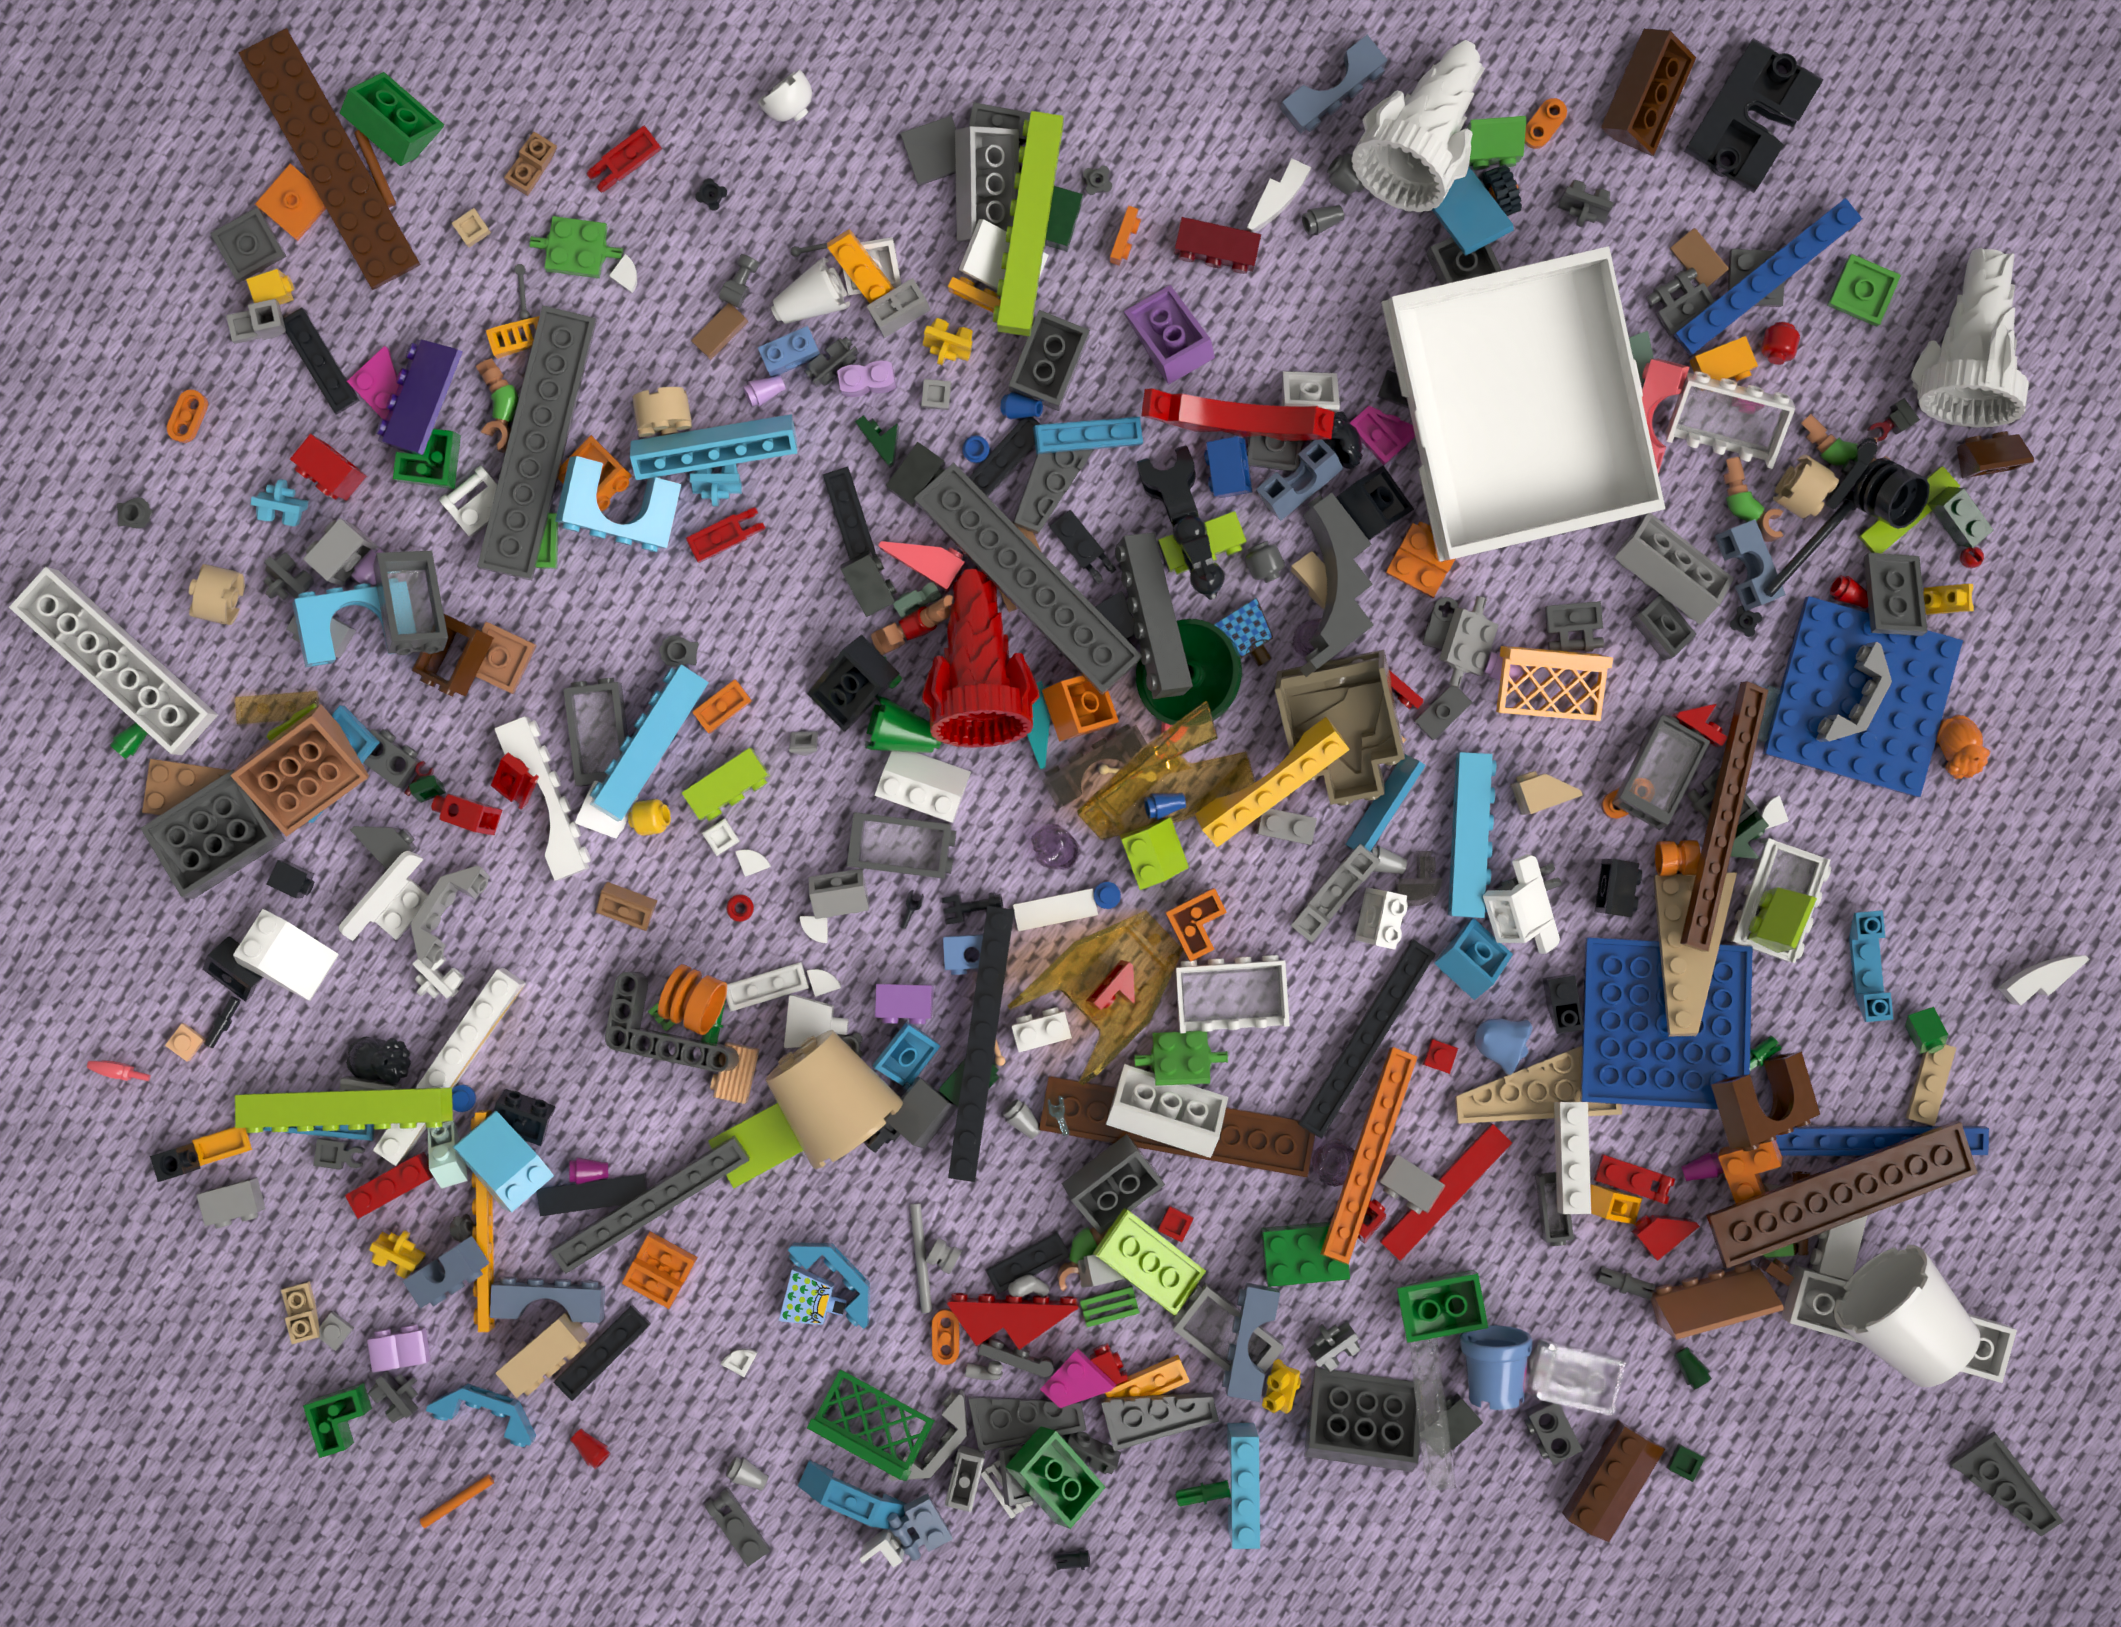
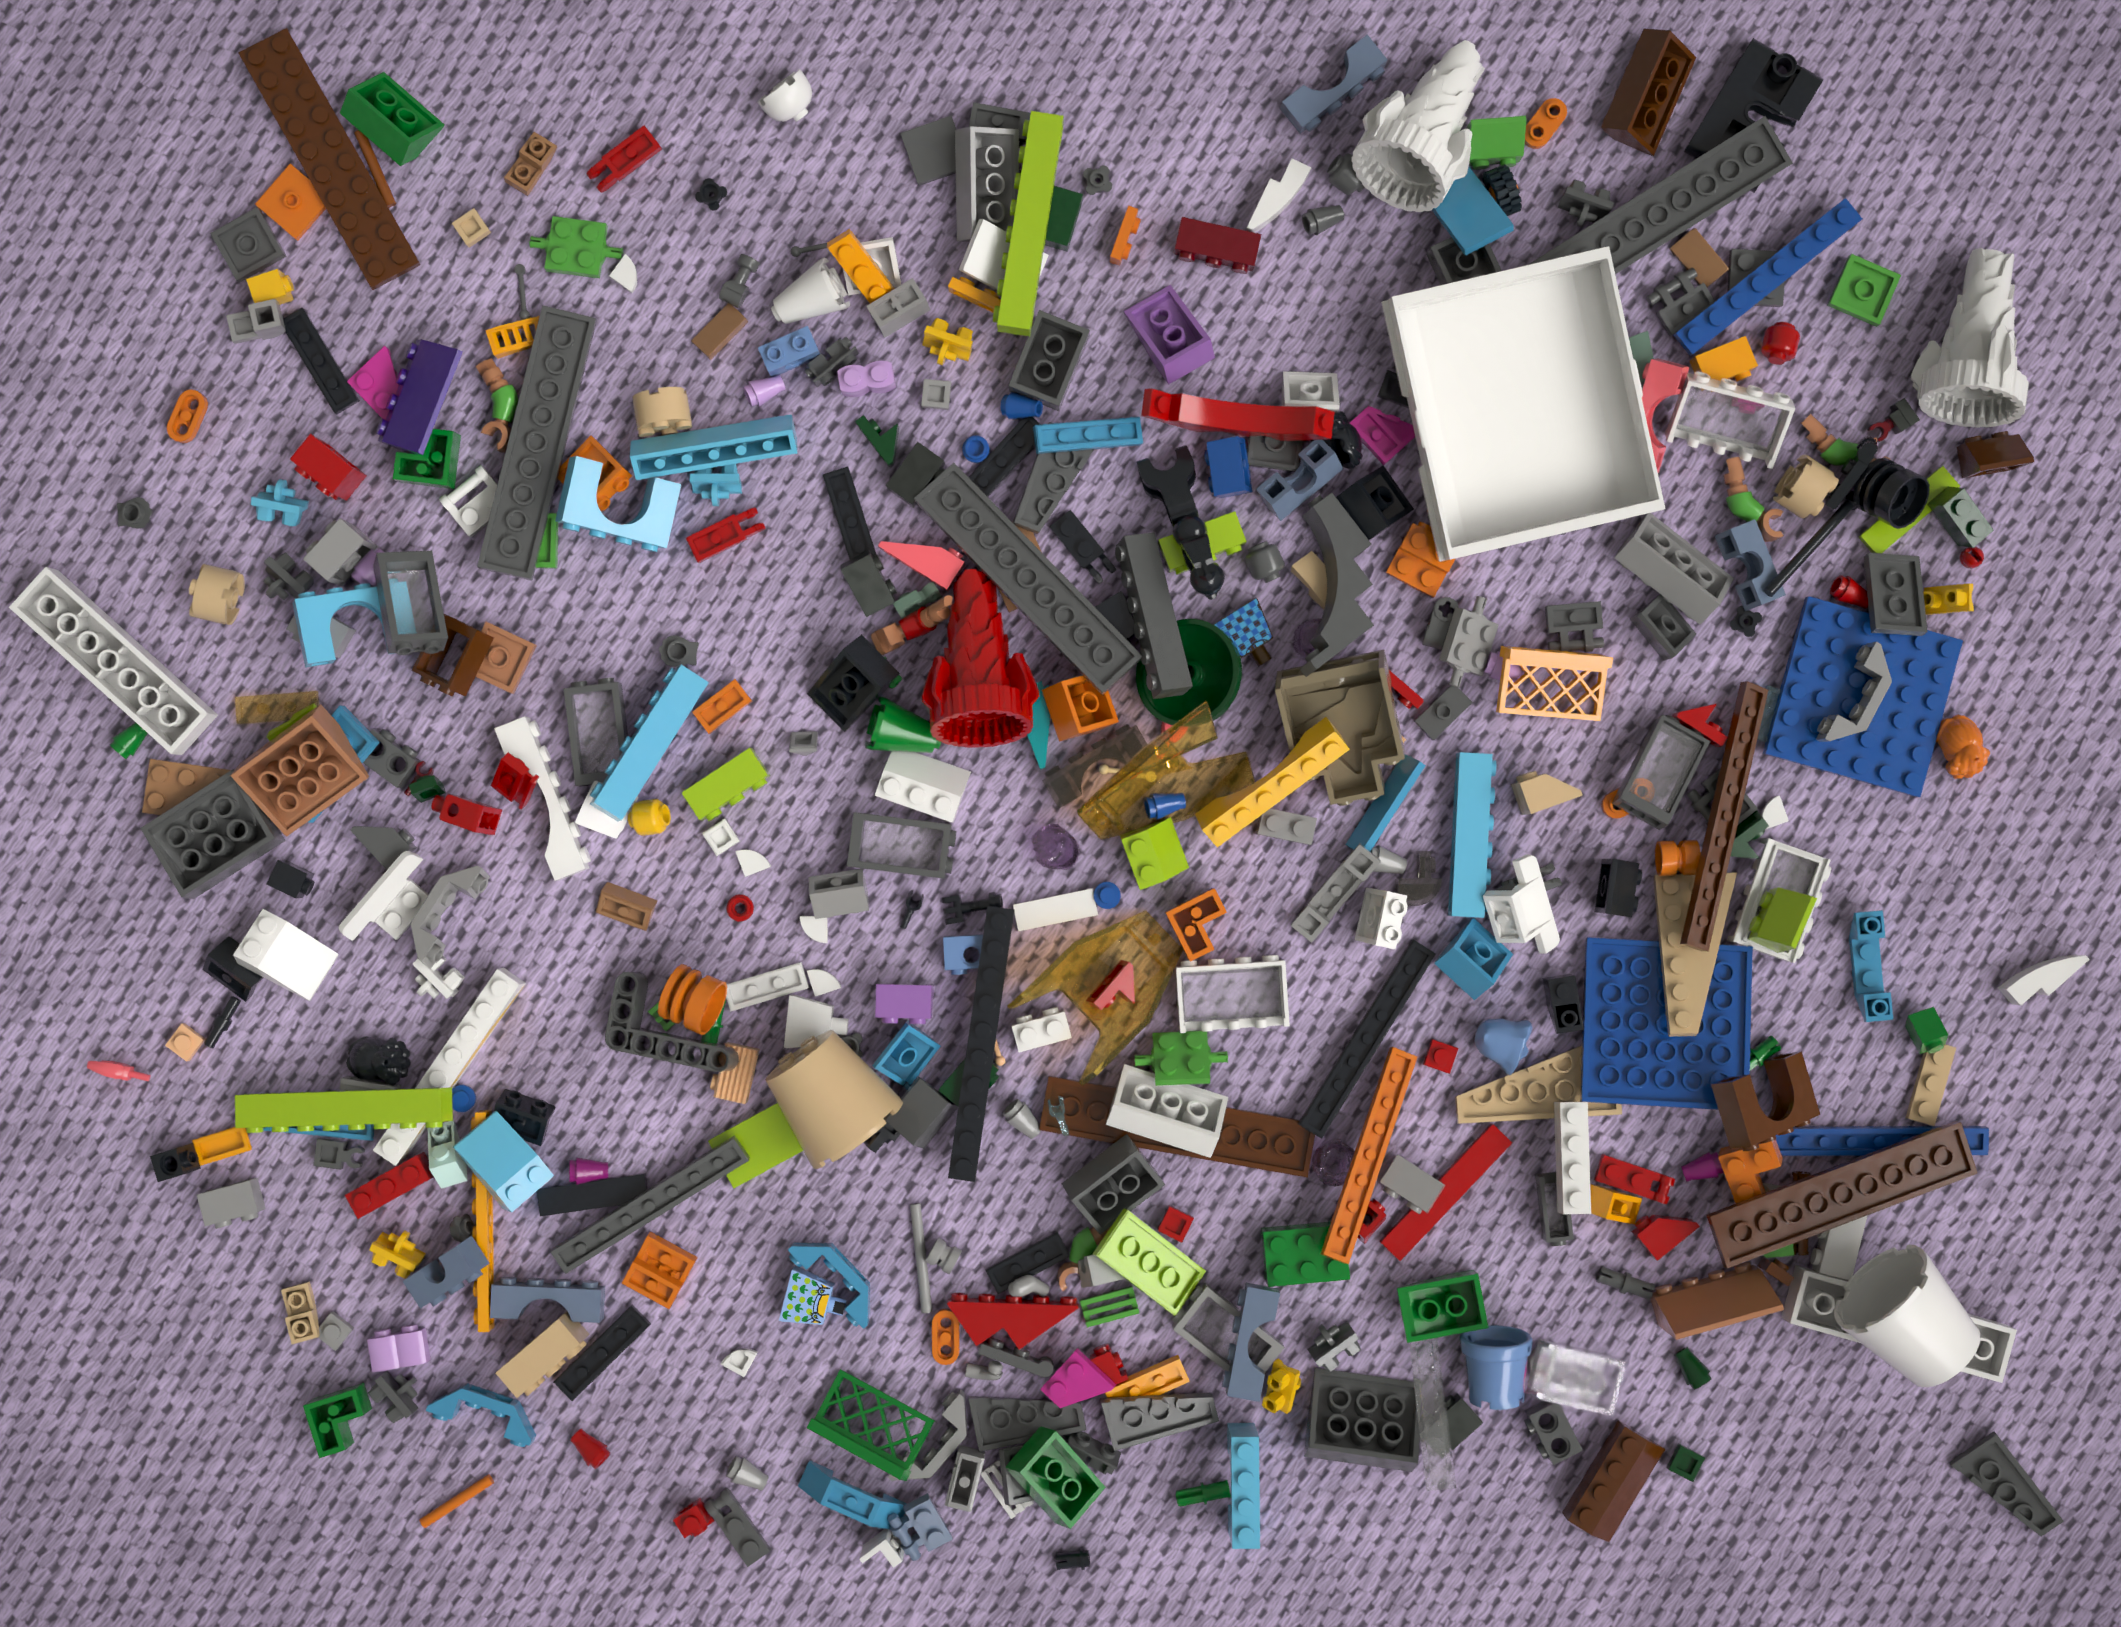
none -> red brick [673,1498,715,1539]
none -> dark grey plate [1528,116,1793,274]

